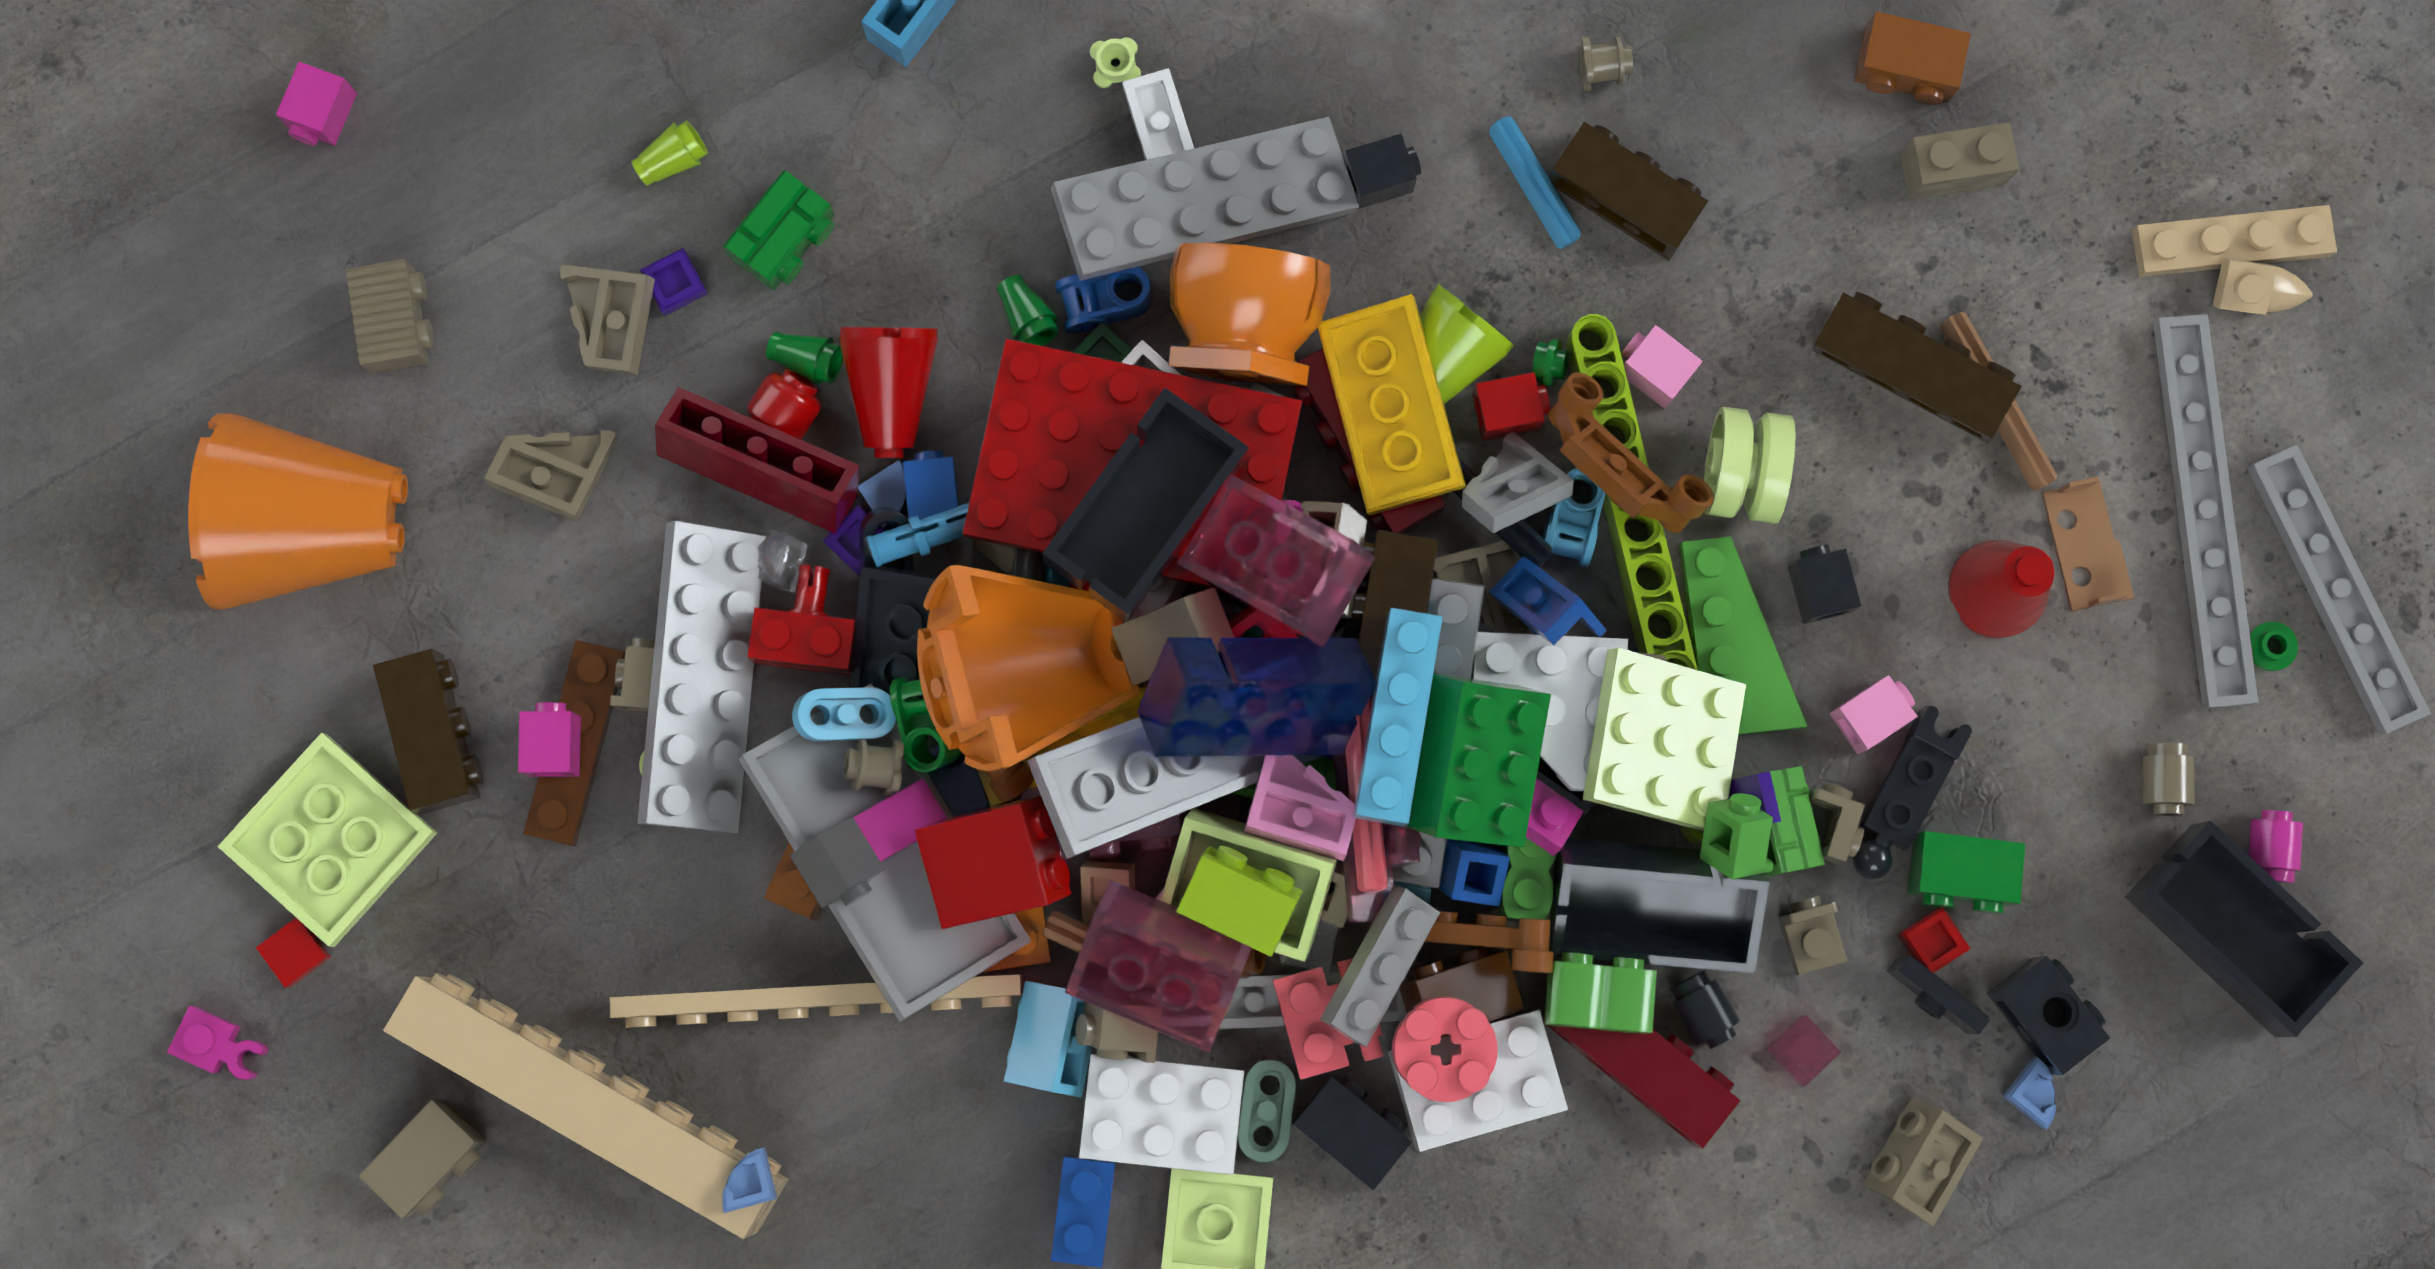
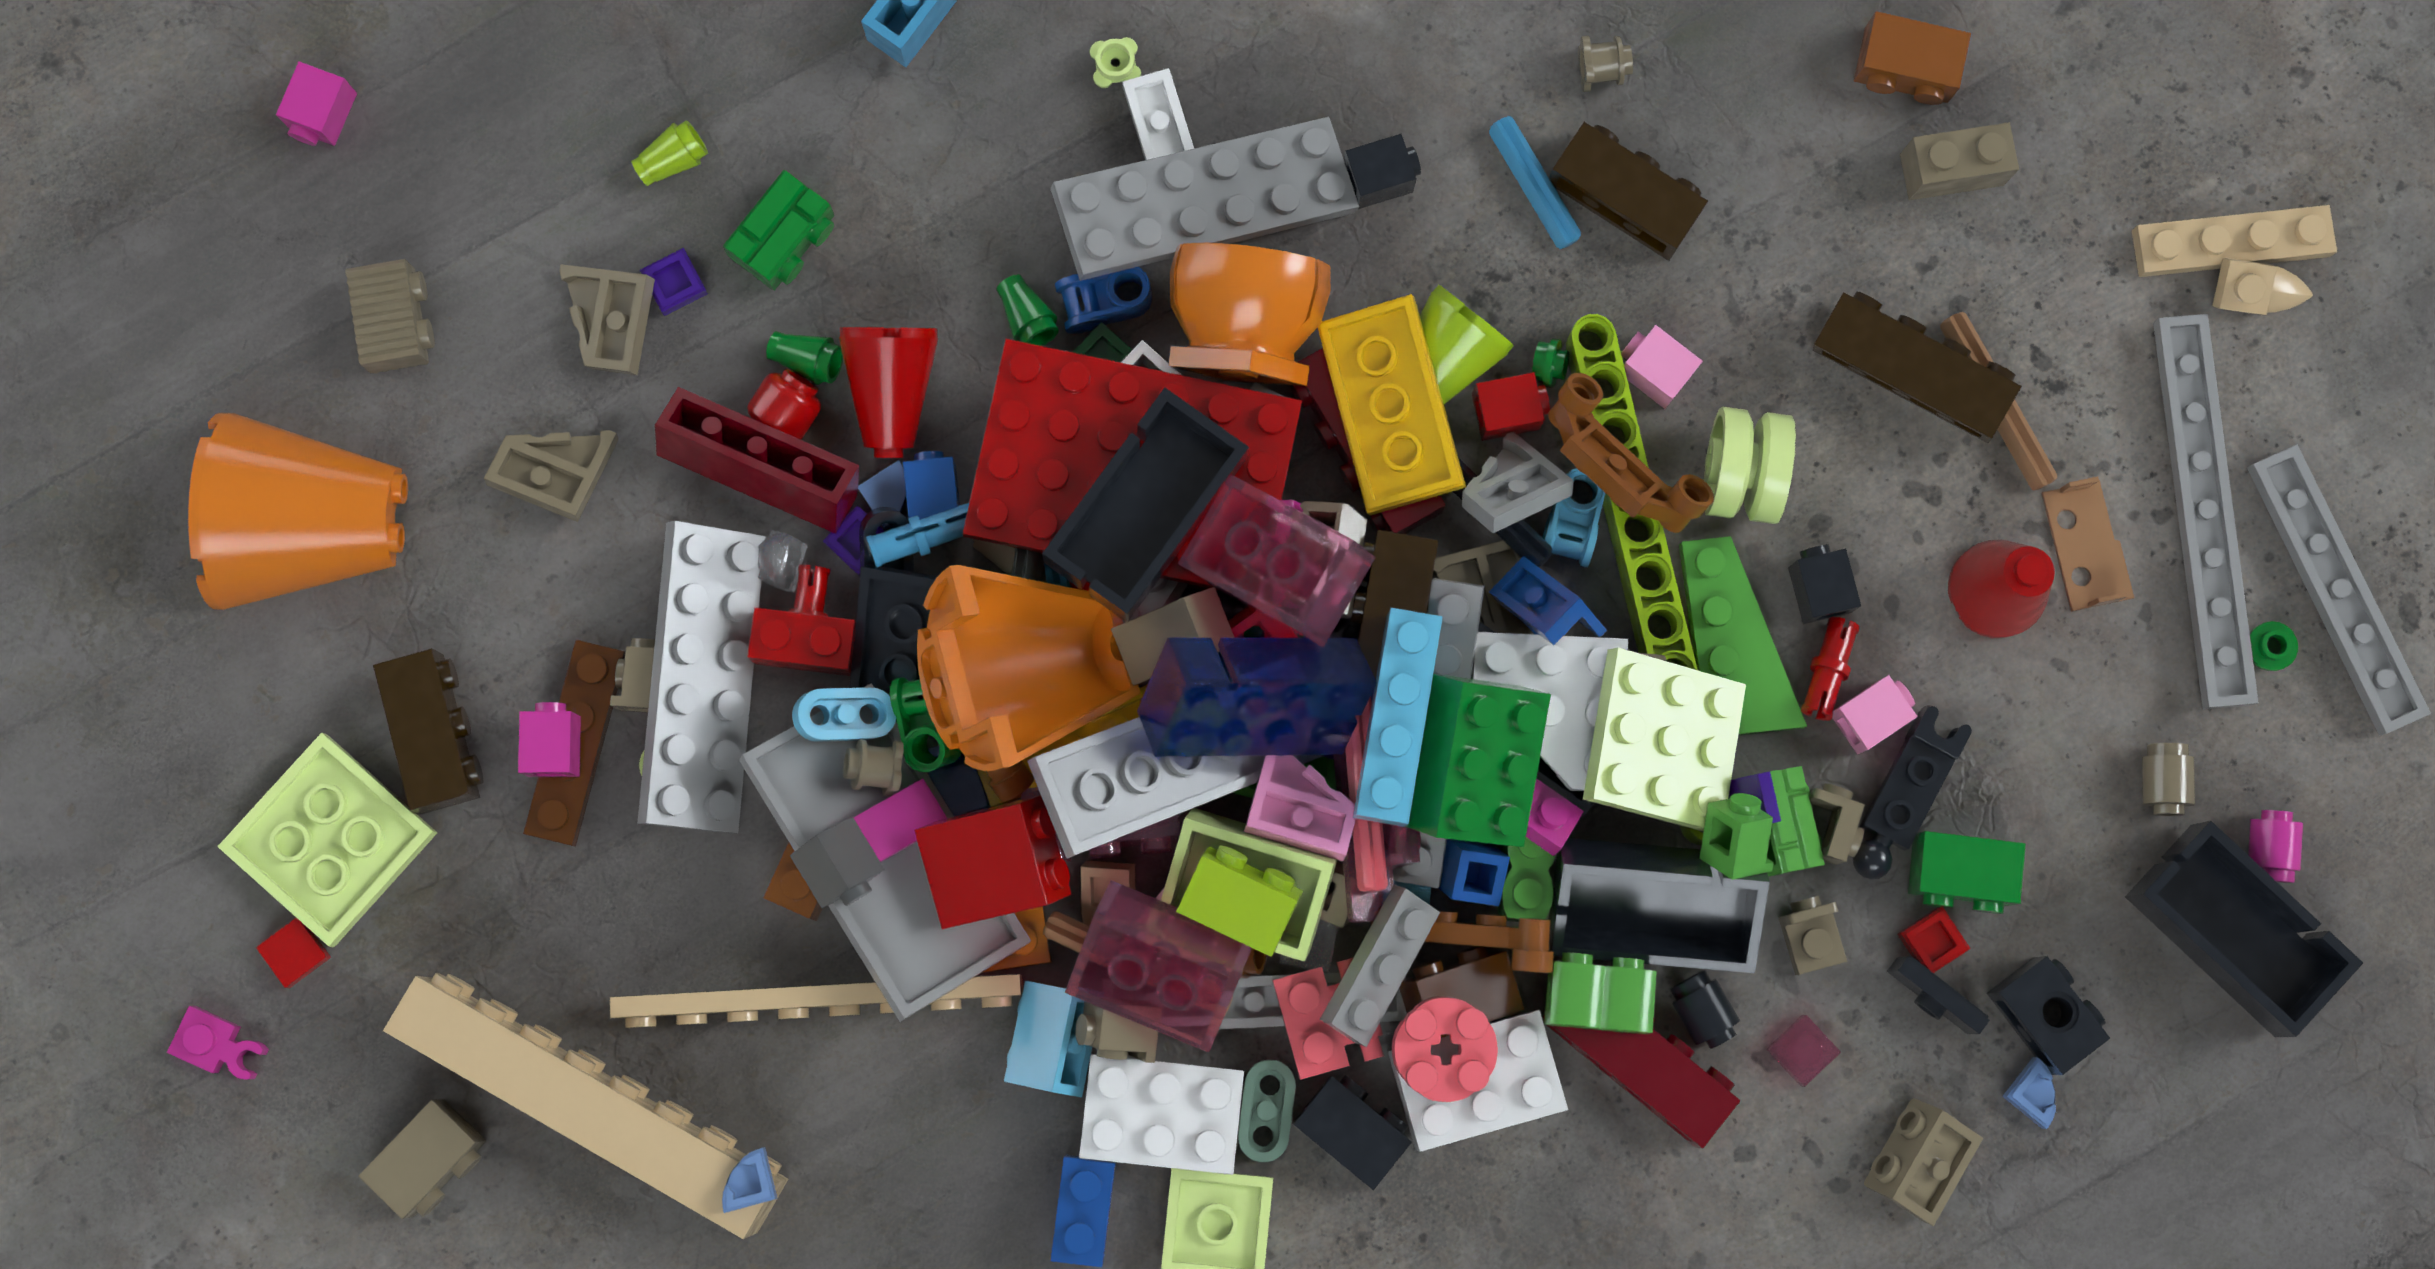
none -> red pin [1801,617,1860,721]

